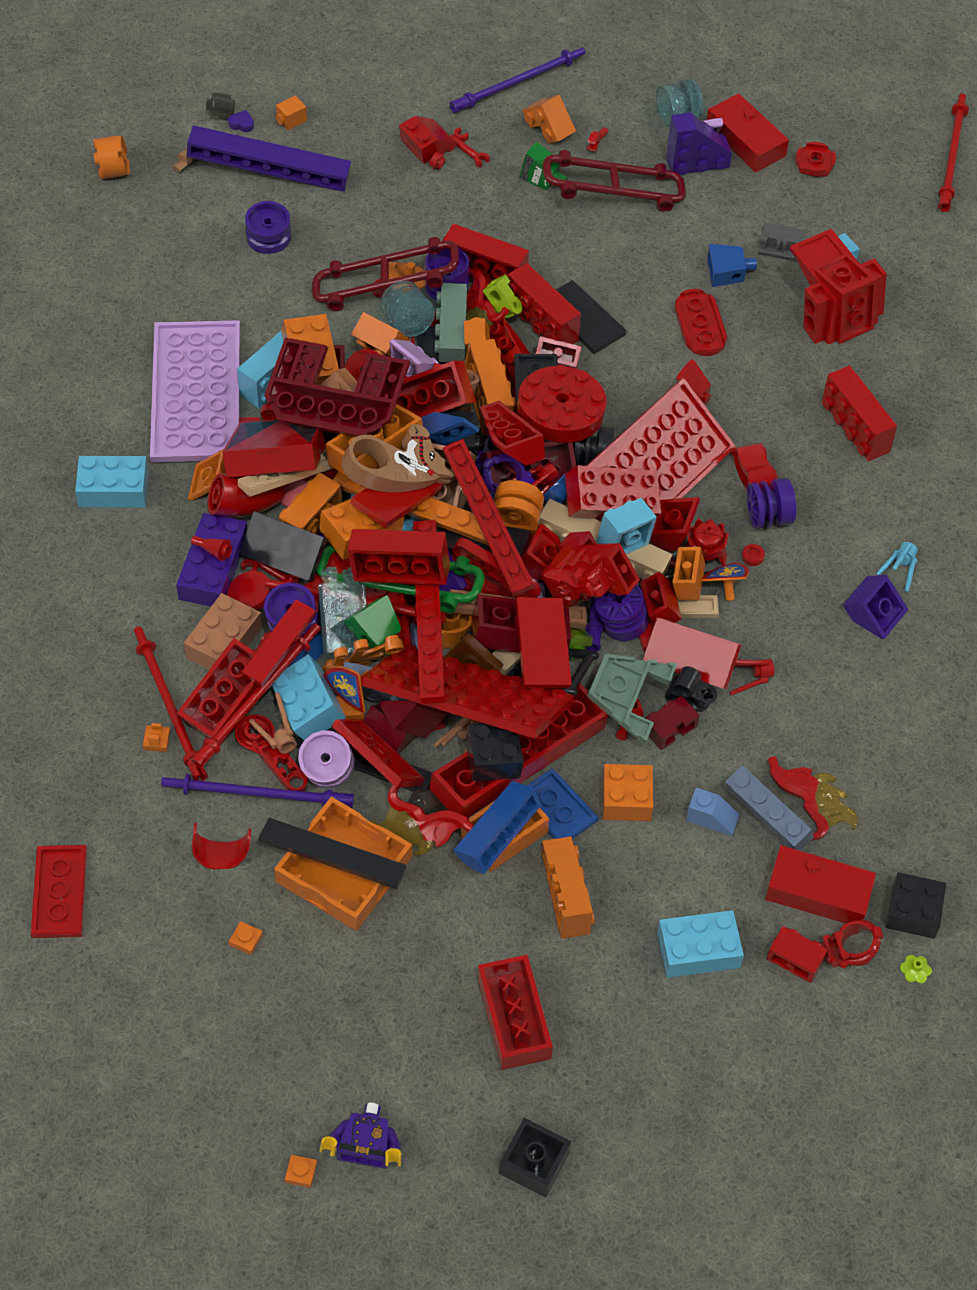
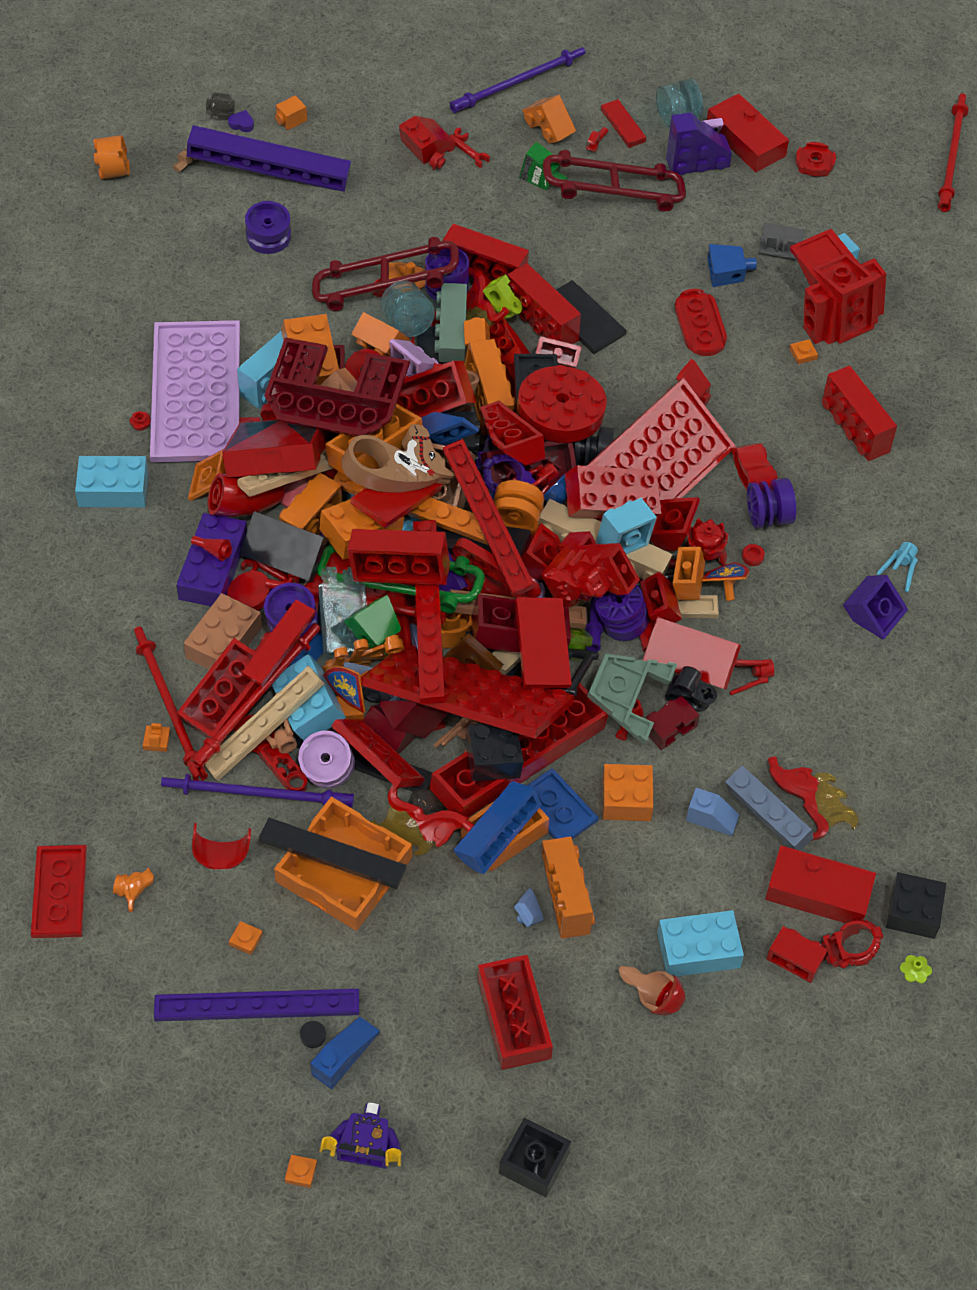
none -> orange animal [113,868,154,912]
none -> red plate [129,411,151,431]
none -> dark purple tile [154,989,359,1022]
none -> tan tile [205,665,325,781]
none -> black tile [300,1021,326,1048]
none -> blue slope [310,1017,380,1090]
none -> medium blue piece [514,888,544,927]
none -> red tile [601,99,646,148]
none -> piece [619,966,685,1016]
none -> orange plate [789,339,818,364]

